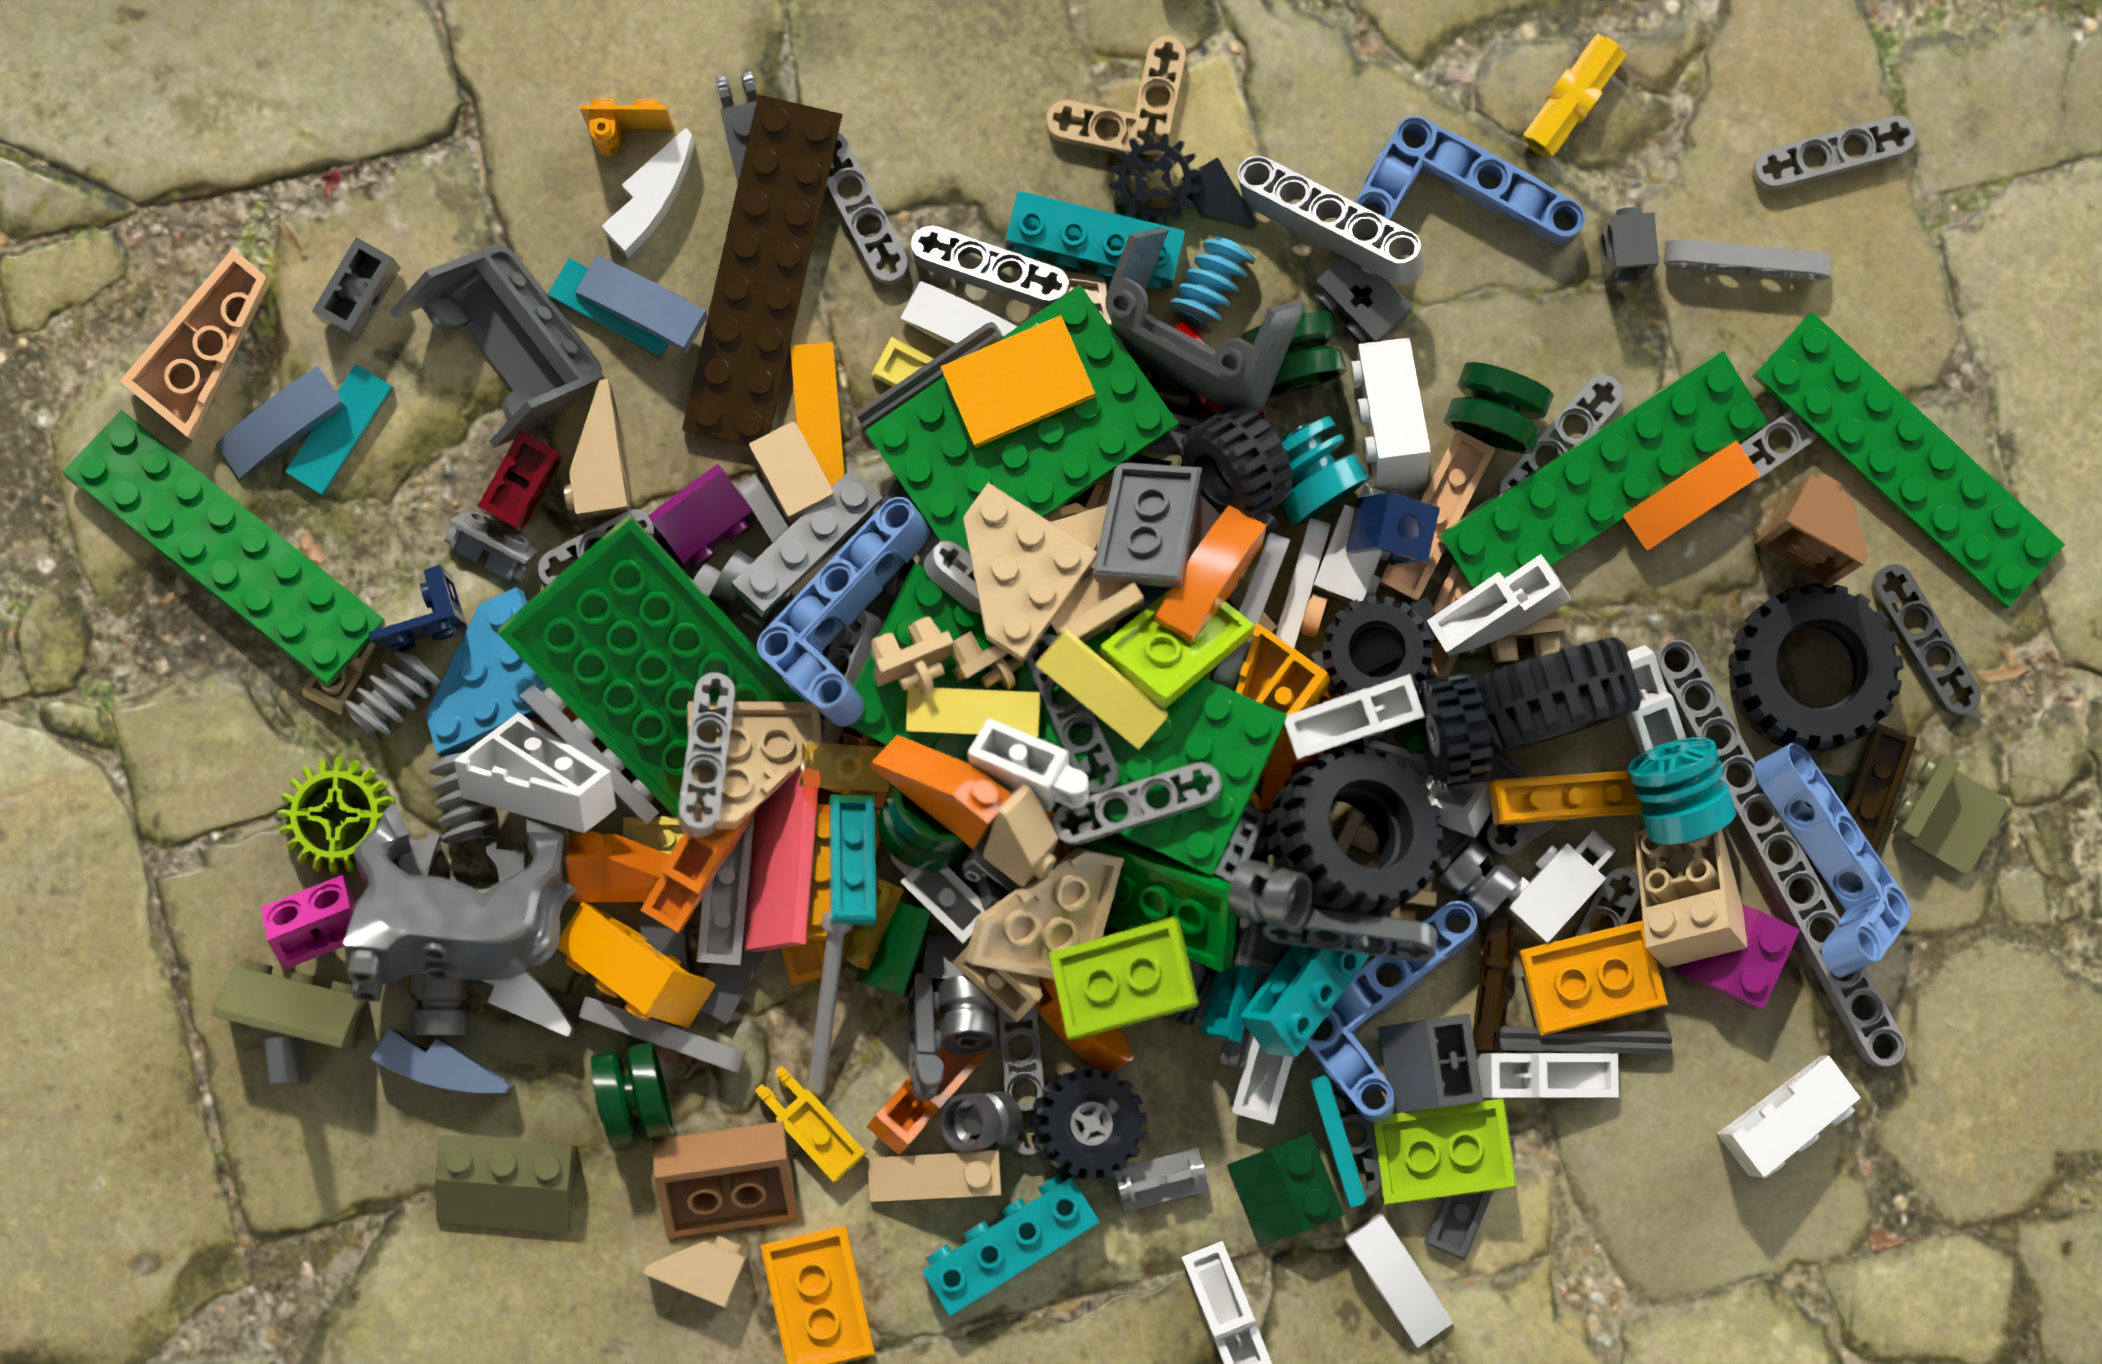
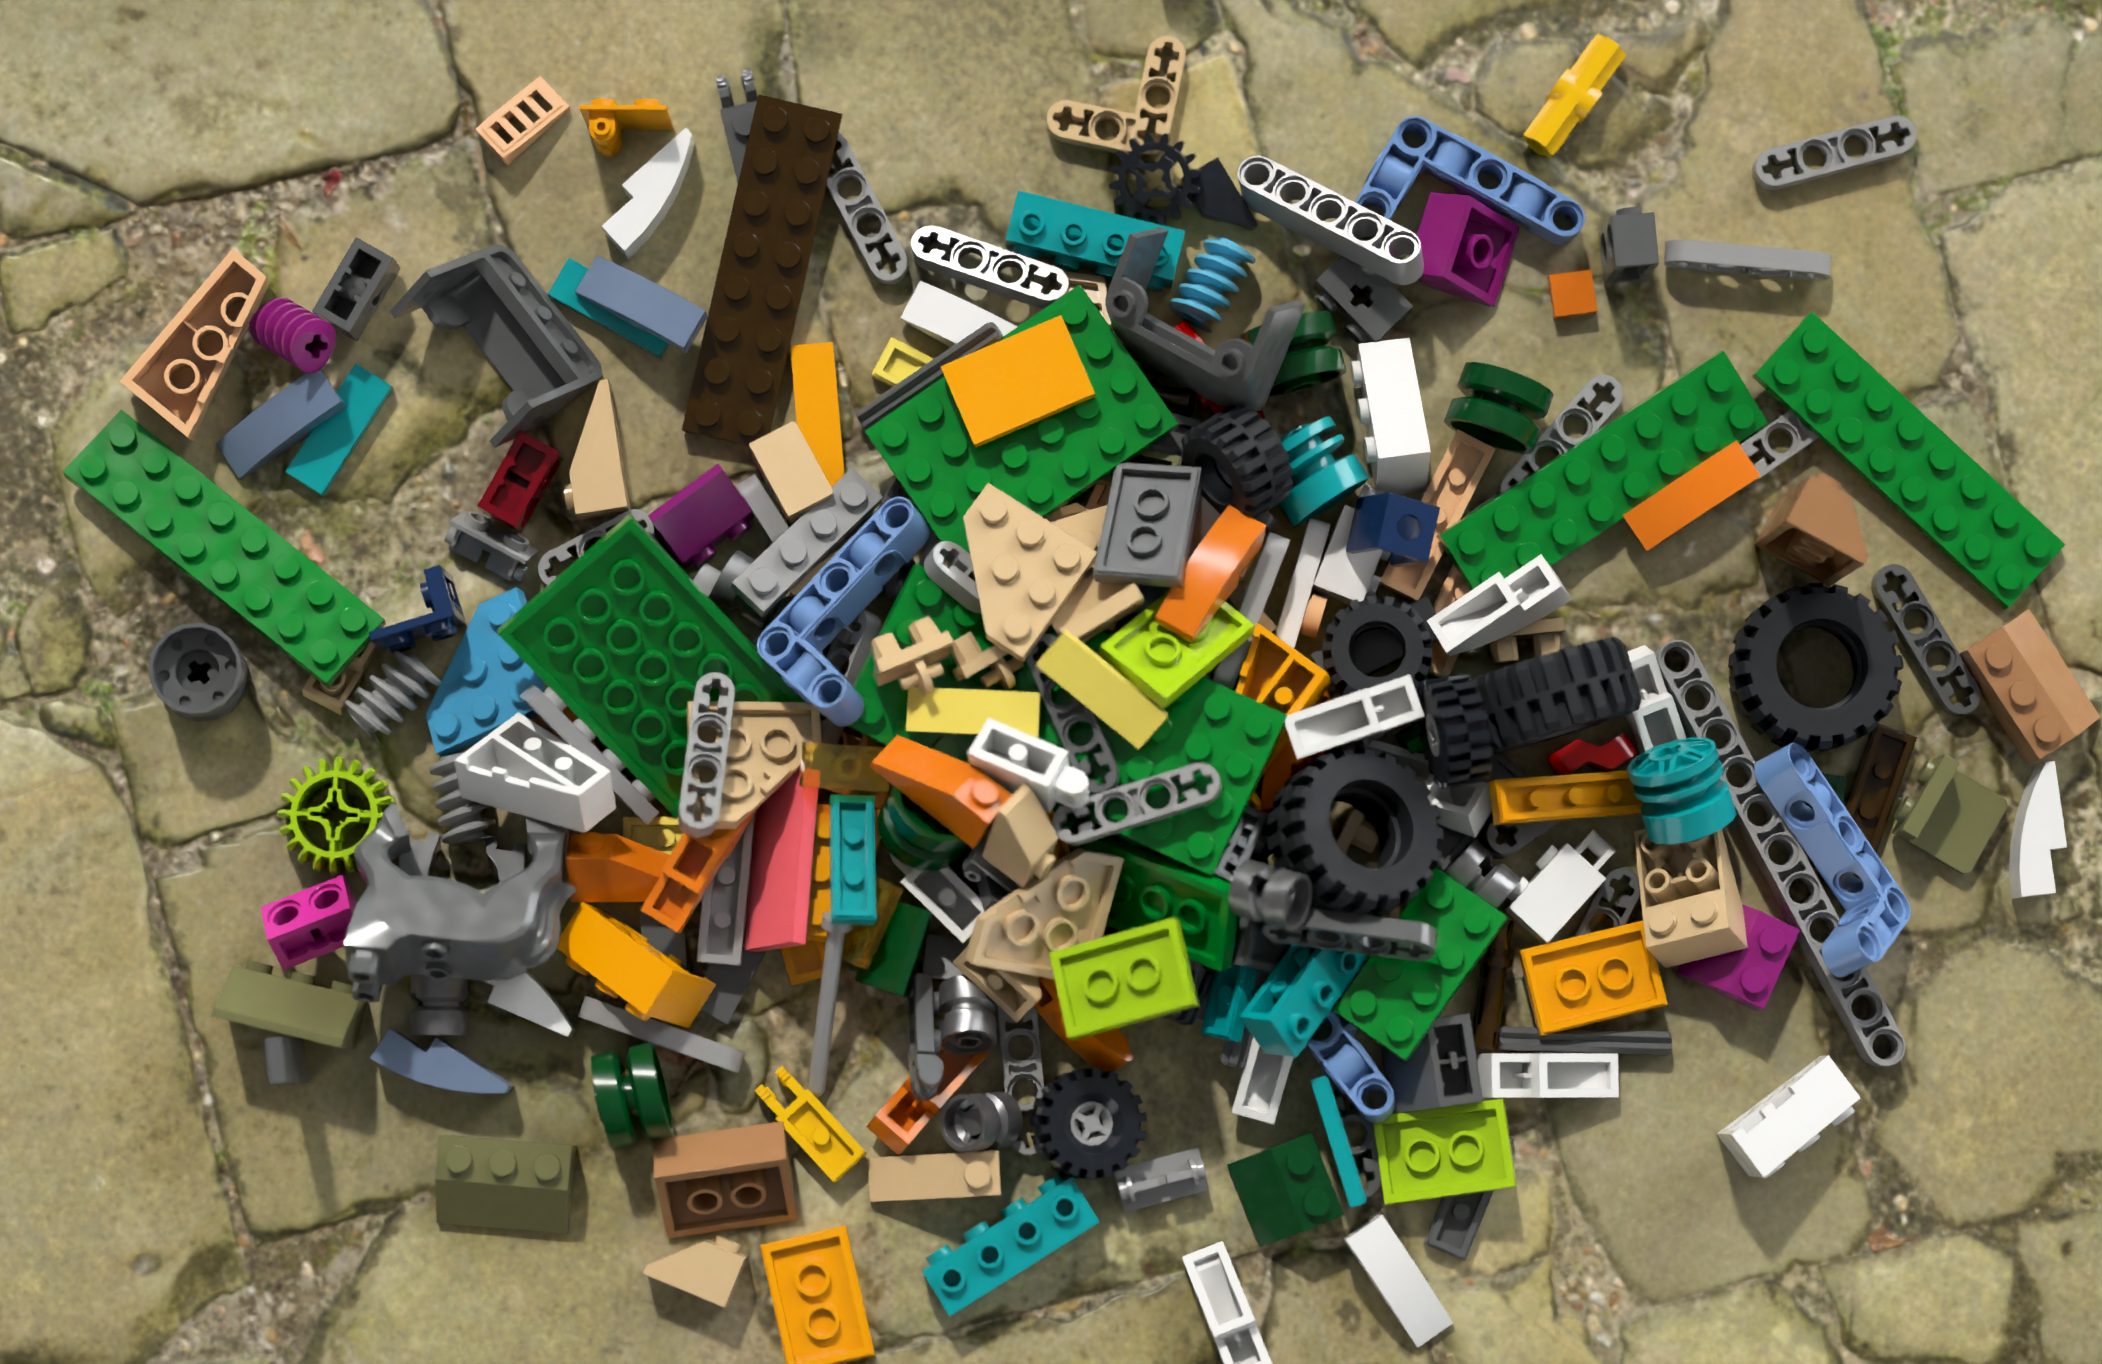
none -> dark grey wheel [148,623,249,722]
none -> magenta piece [249,297,336,373]
none -> light nougat slope [475,77,570,166]
none -> green plate [1333,868,1508,1062]
none -> magenta slope [1417,192,1520,307]
none -> red piece [1546,732,1638,775]
none -> orange tile [1547,270,1598,320]
none -> medium nougat slope [1959,609,2100,764]
none -> white slope [2009,761,2067,899]

